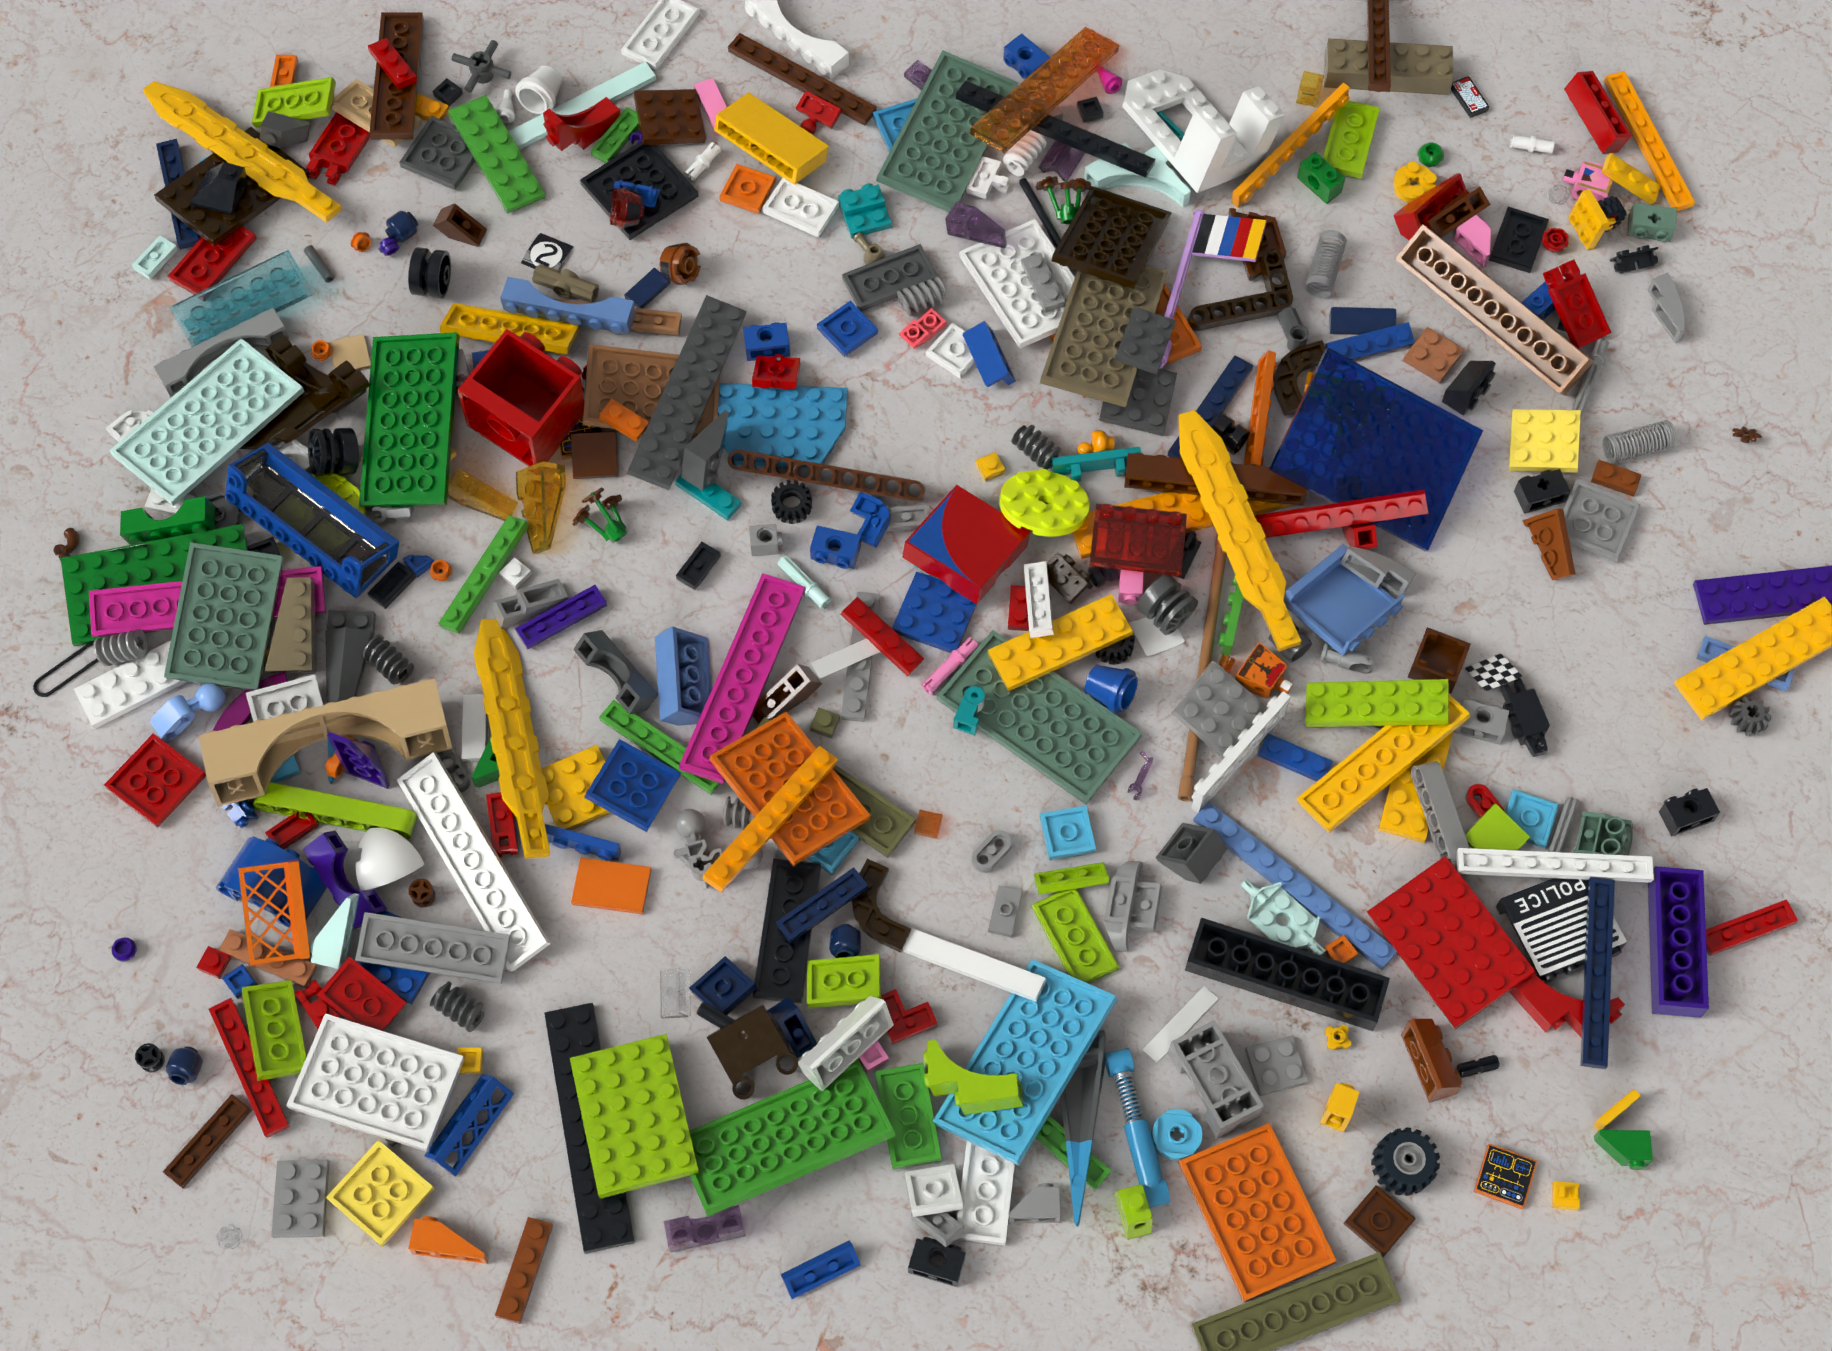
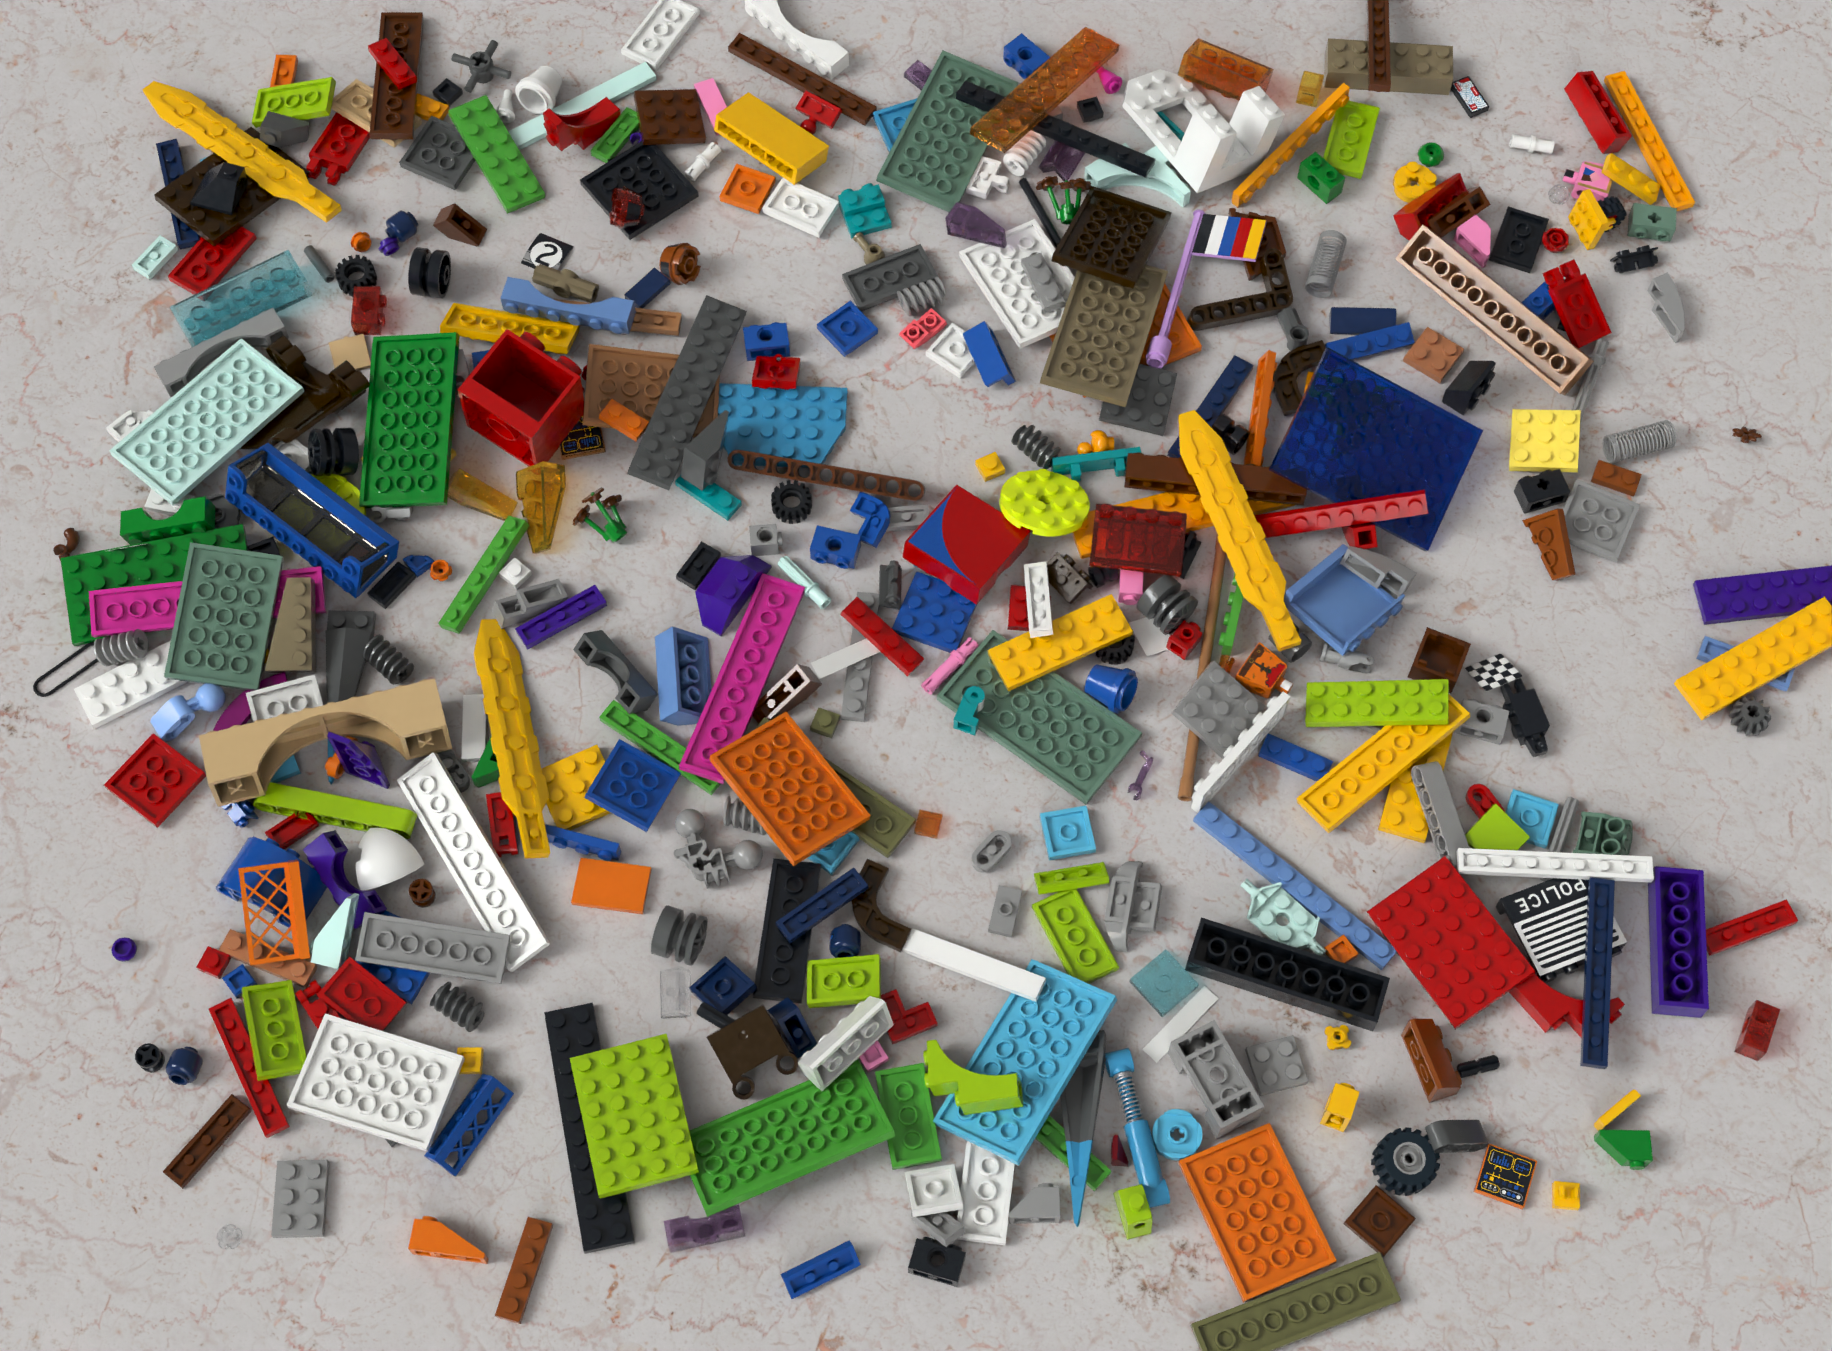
orange plate [311,340,333,361] -> none
light yellow plate [326,1140,435,1247] -> none
reddish brown tile [571,432,618,479] -> none
blue hinge [613,180,660,208] -> none
light orange plate [702,746,838,893] -> none
dark grey plate [1115,306,1176,375] -> none
dark grey slope [1156,823,1228,884] -> none
black brick [1659,788,1720,837] -> none
none -> black tyre [335,255,377,297]
none -> clear red brick [351,286,387,335]
none -> dark grey wheel [651,905,708,966]
none -> dark purple wedge [695,555,772,636]
none -> dark grey hinge [878,560,902,610]
none -> dark red slope [1111,1135,1129,1167]
none -> clear light blue tile [1129,949,1199,1017]
none -> red brick [1166,620,1203,660]
none -> clear orange brick [1178,38,1274,101]
none -> dark grey beam [1425,1120,1489,1153]
none -> clear red brick [1734,1000,1780,1061]

